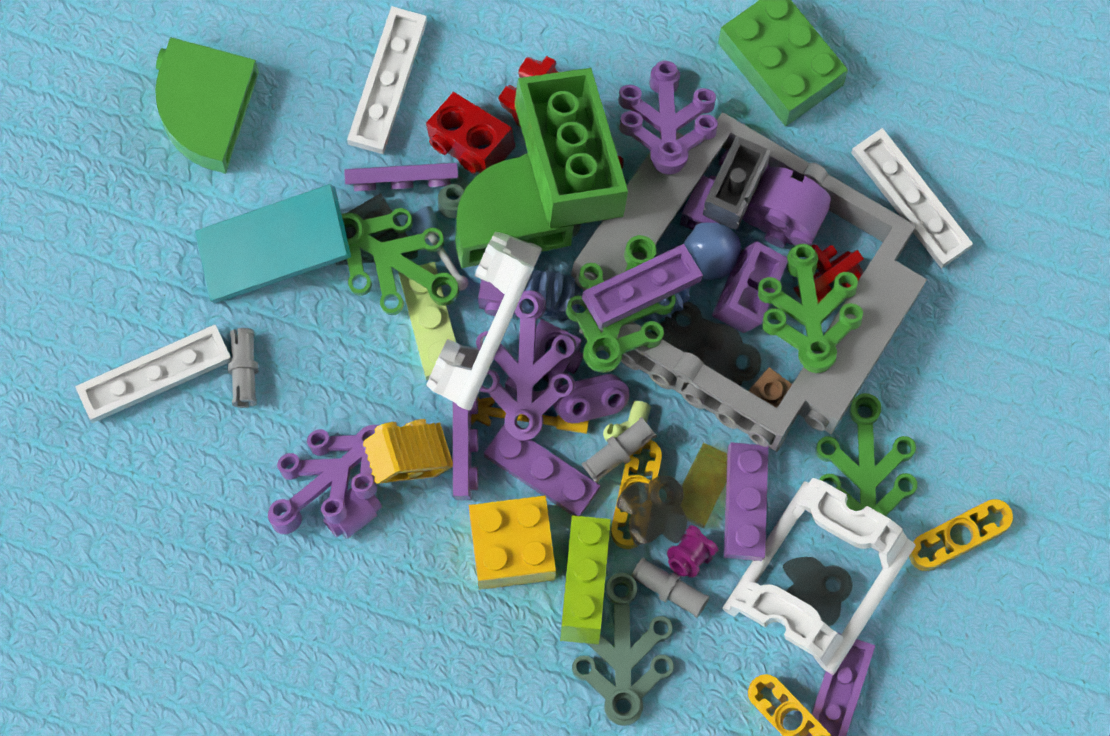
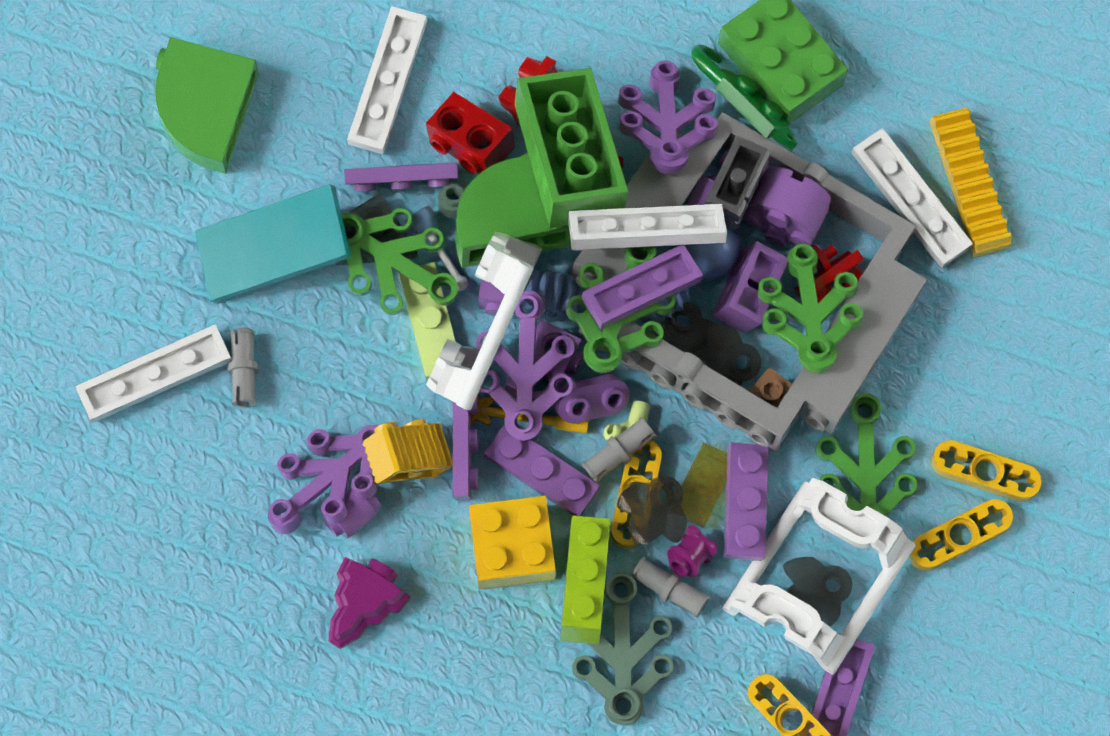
none -> magenta rock [328,557,411,649]
none -> white plate [568,204,727,250]
none -> green plate [691,44,798,151]
none -> yellow gear [929,107,1012,258]
none -> yellow beam [931,440,1042,502]

